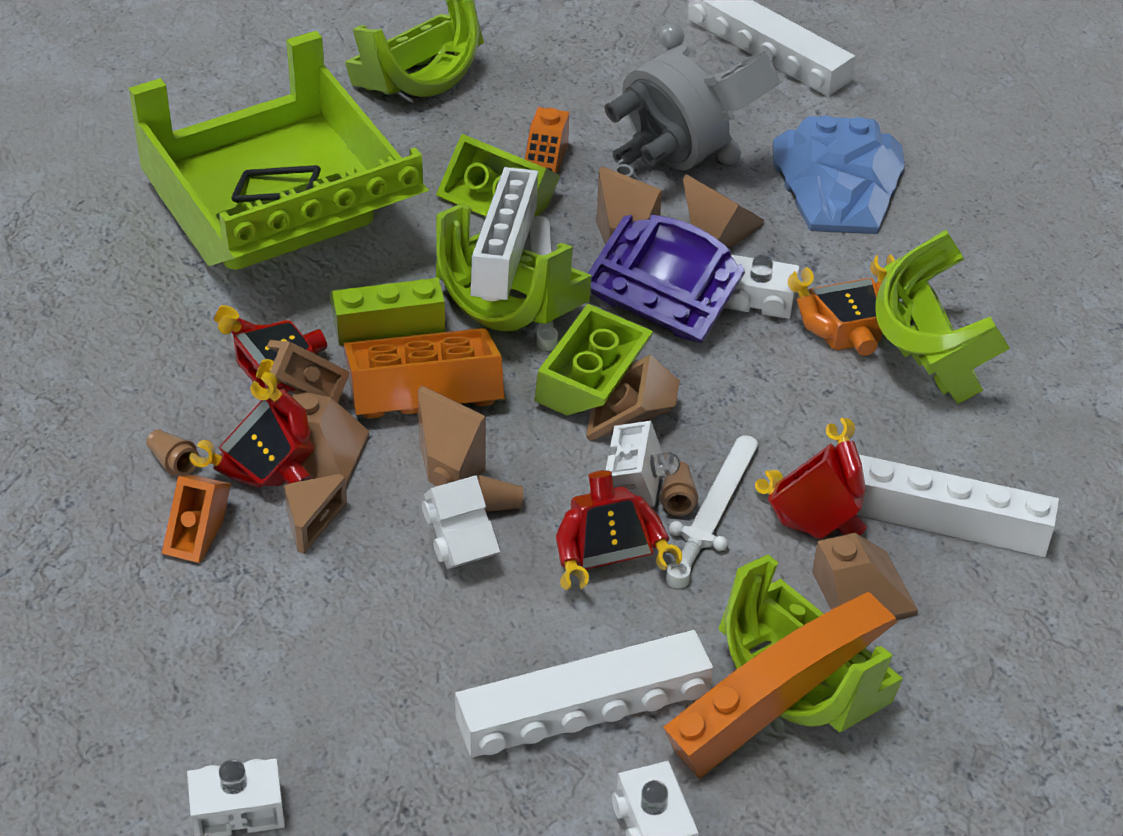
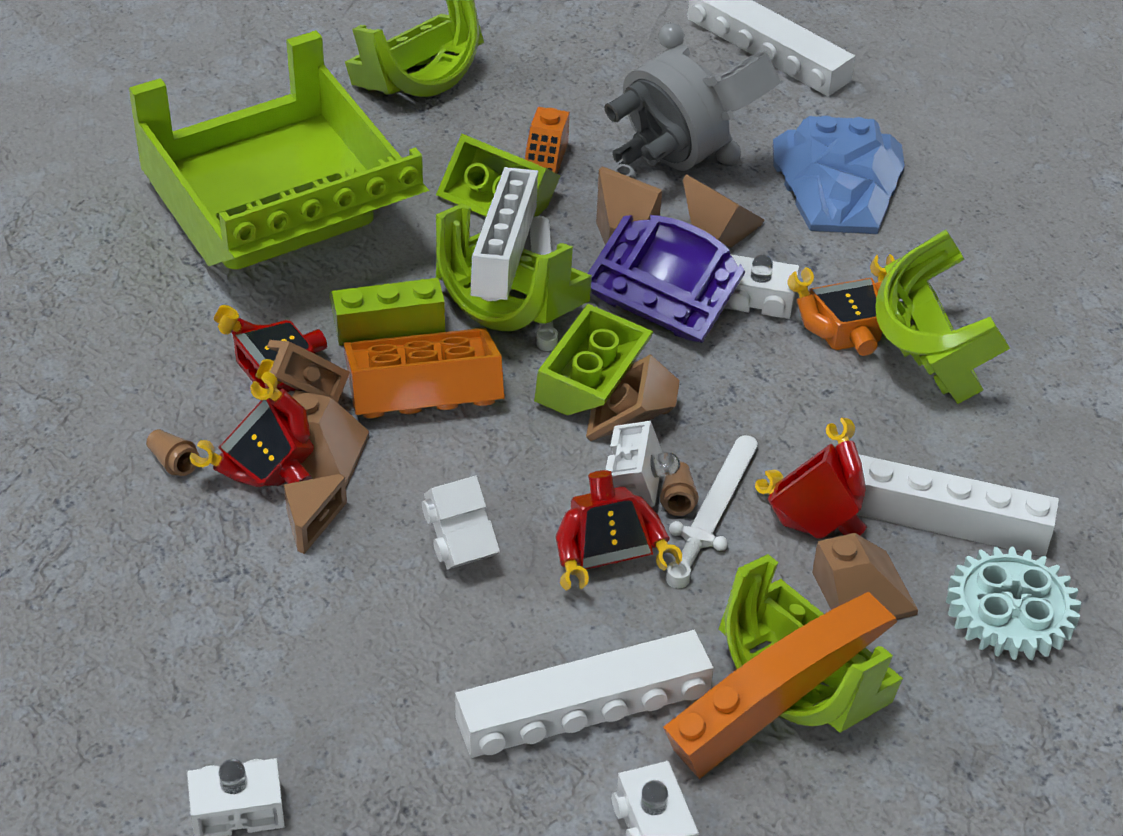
orange slope [161,475,231,563] -> none
black piece [231,165,321,203] -> none
medium nougat slope [417,386,486,487] -> none
medium nougat cone [477,475,523,512] -> none
none -> light aqua gear [946,546,1081,660]

